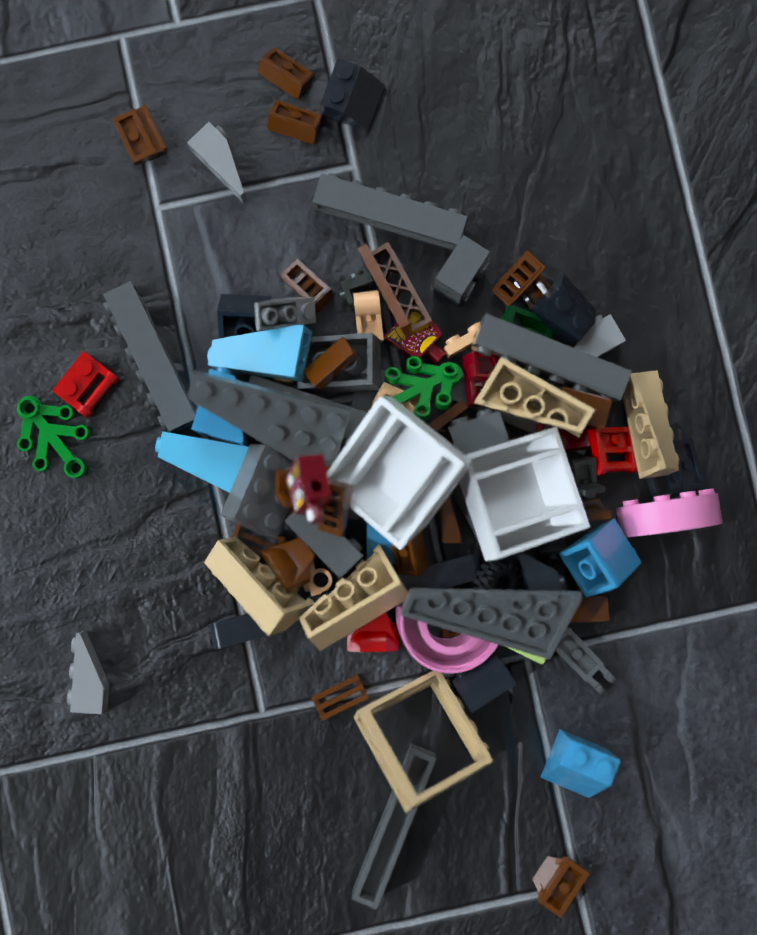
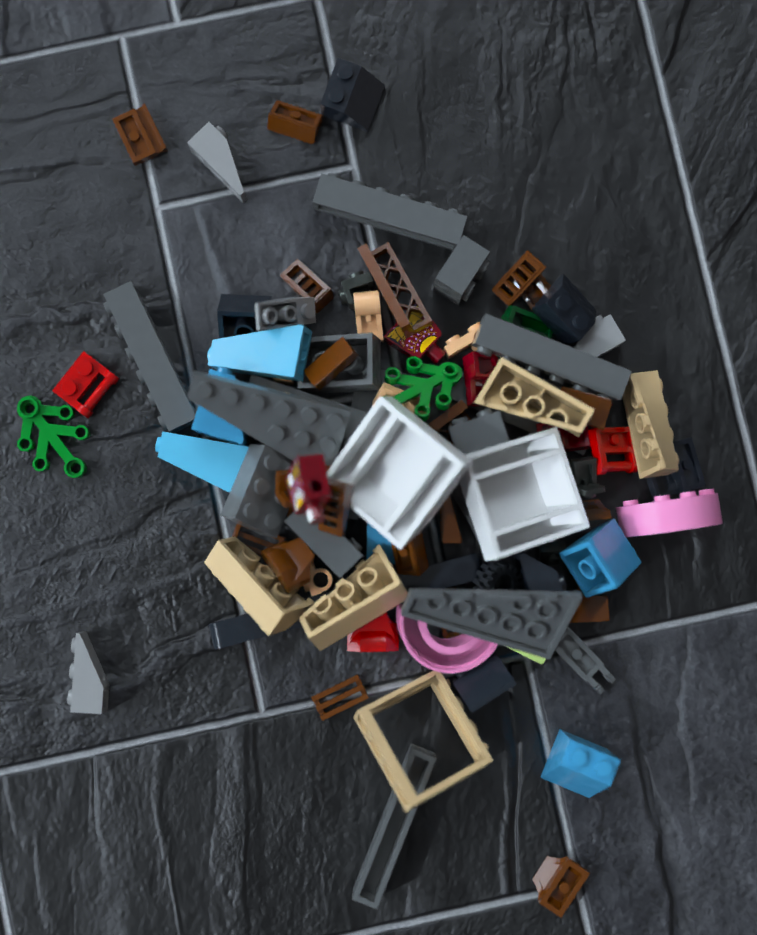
reddish brown slope [258,47,315,99] -> none

